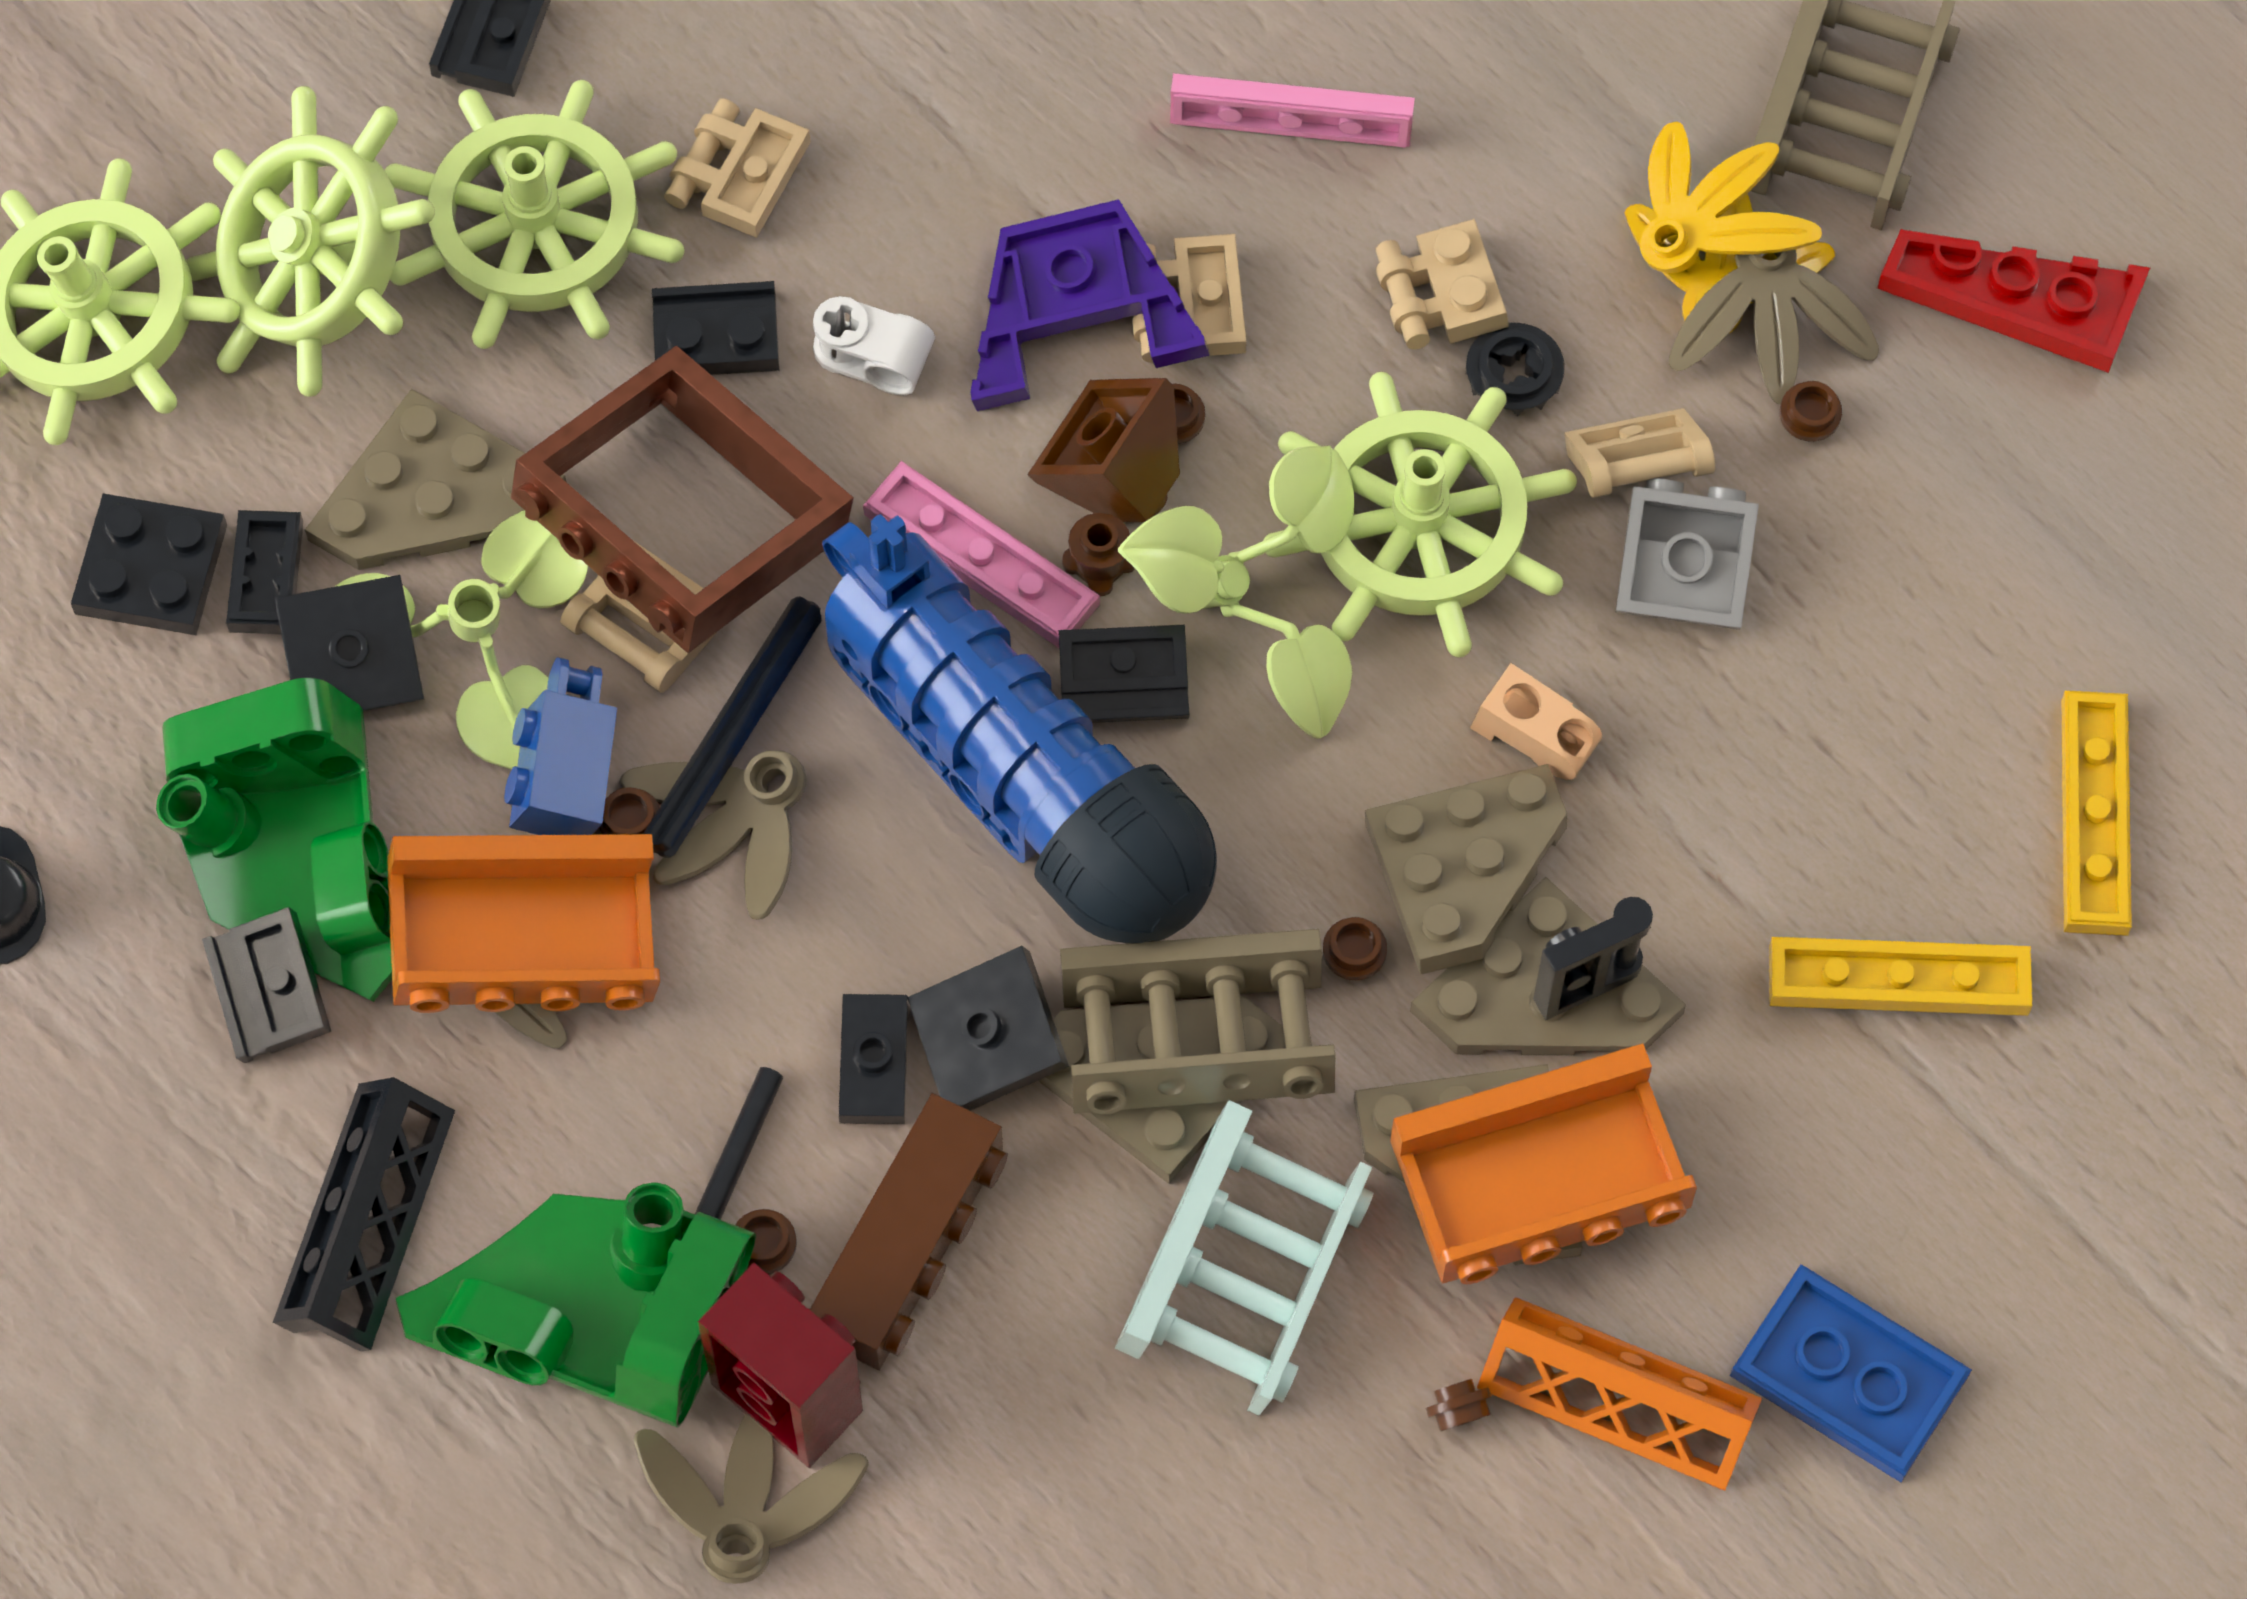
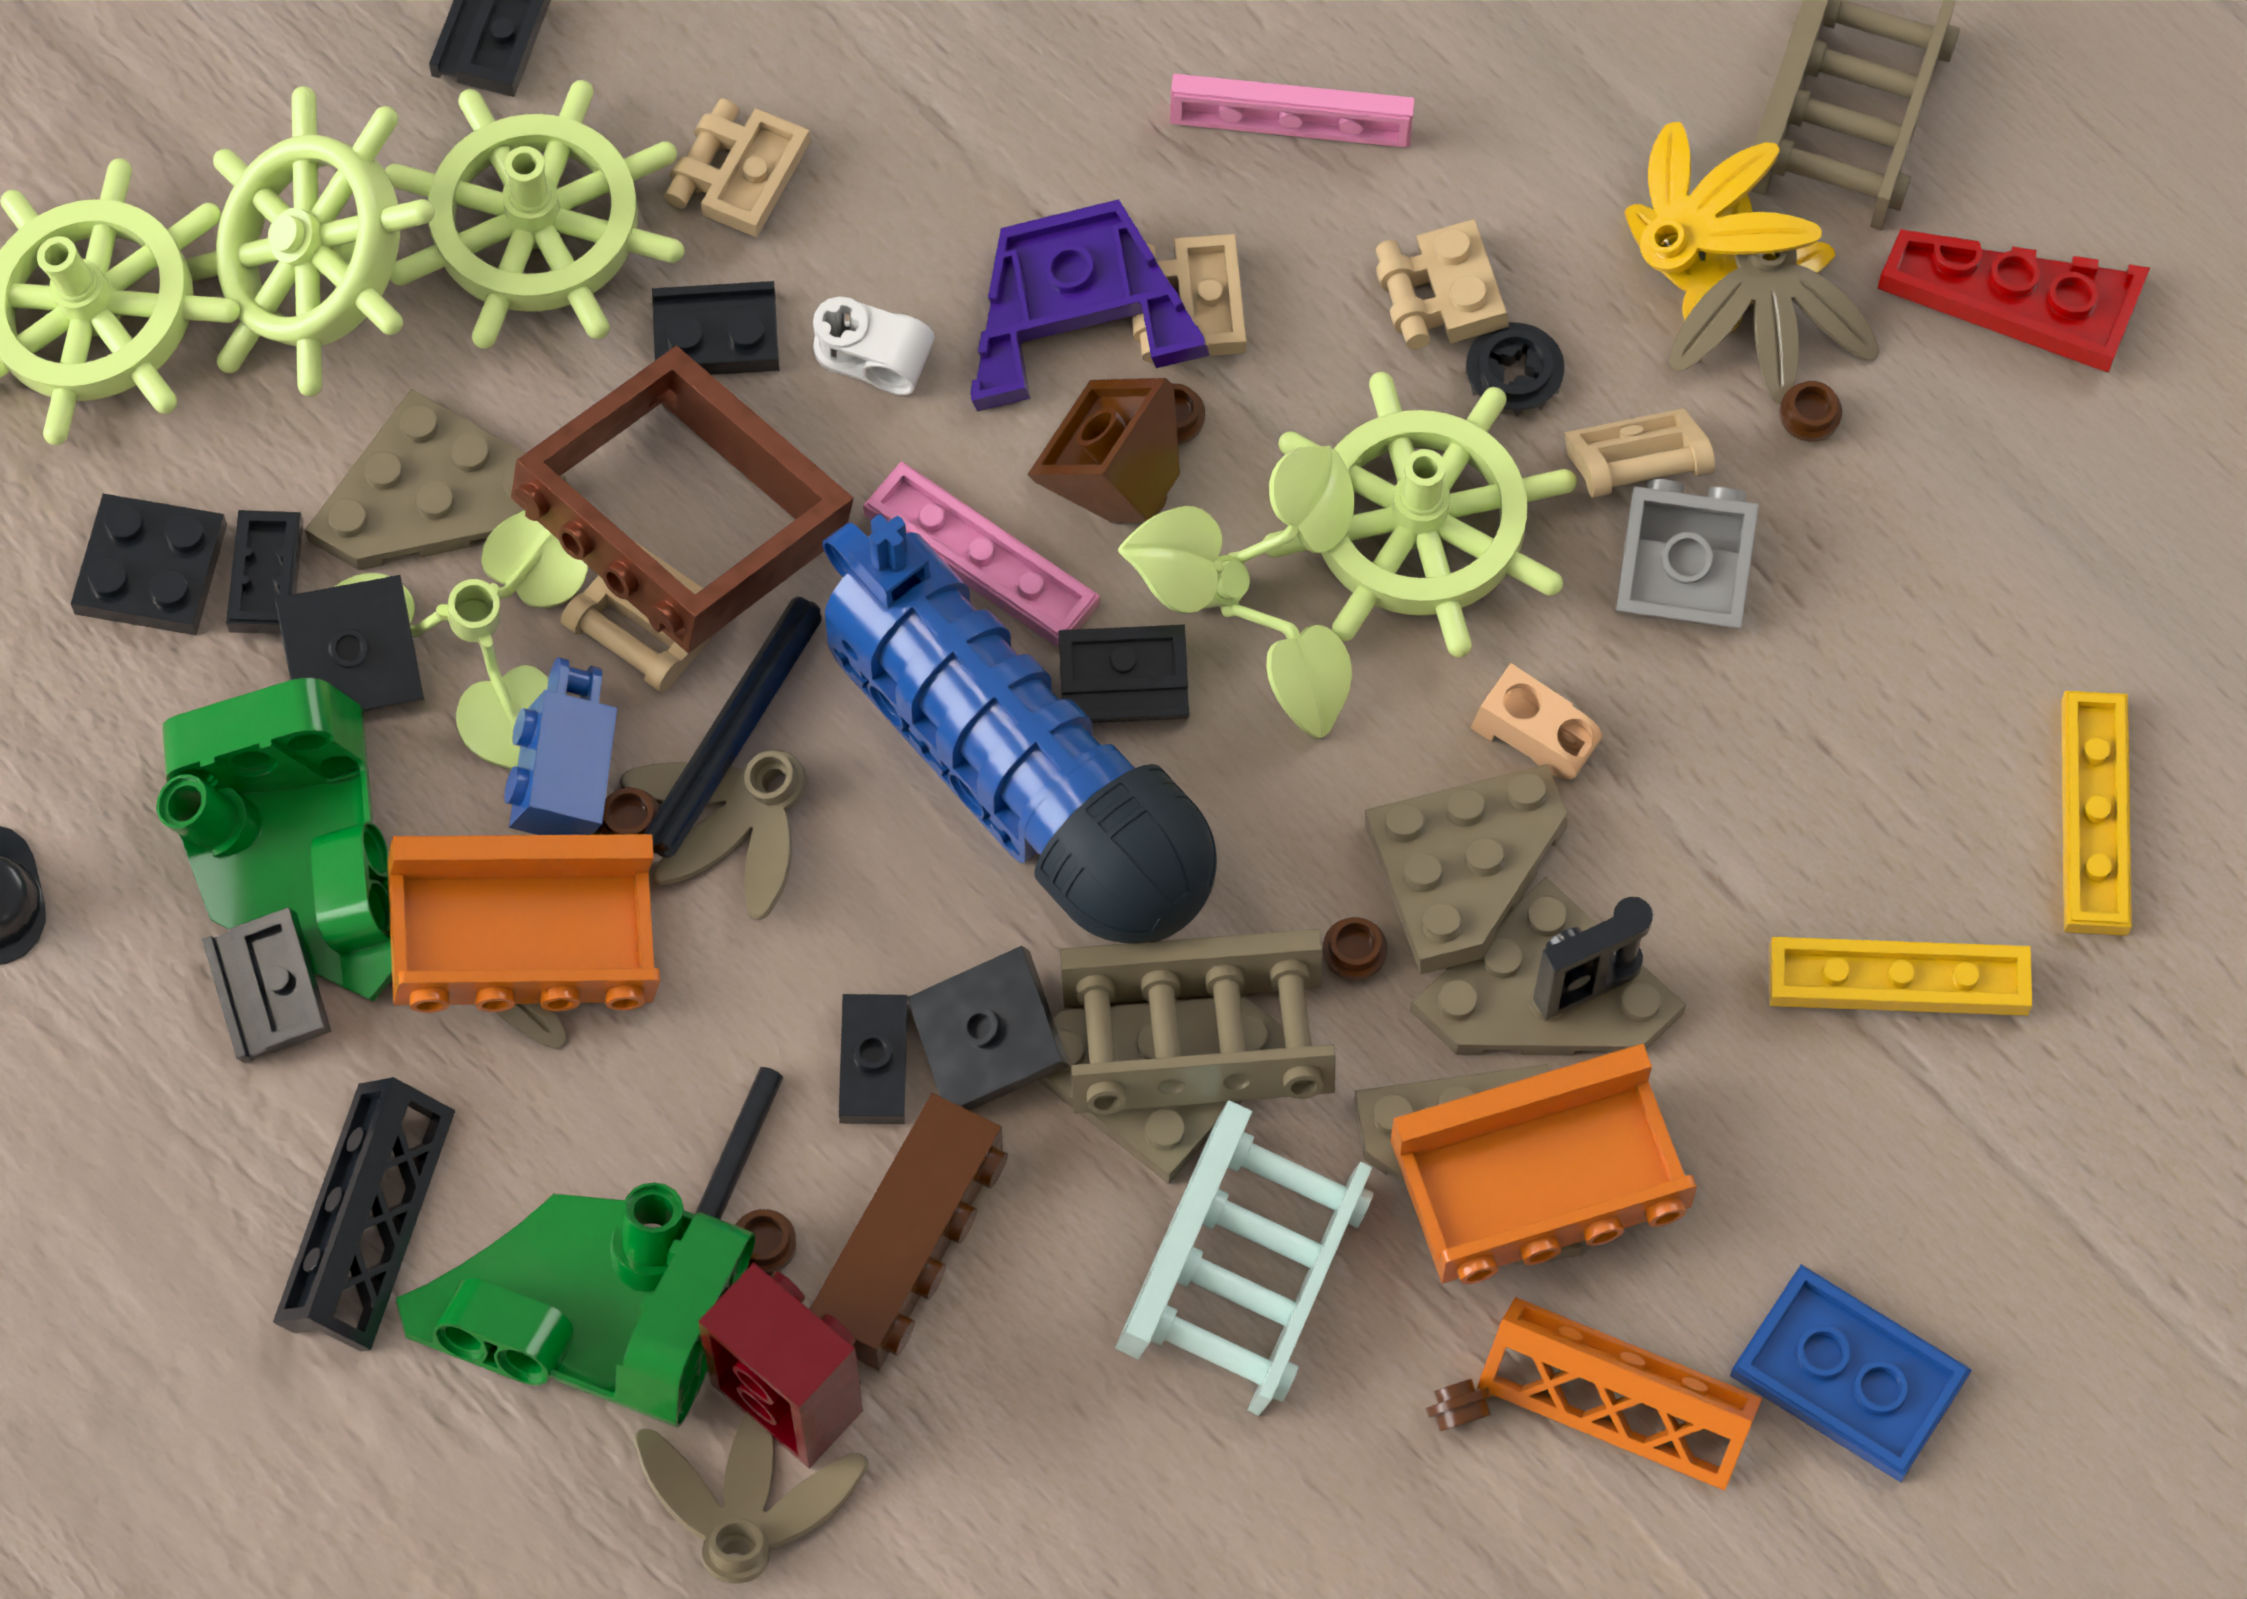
reddish brown brick [1062,513,1135,596] -> none

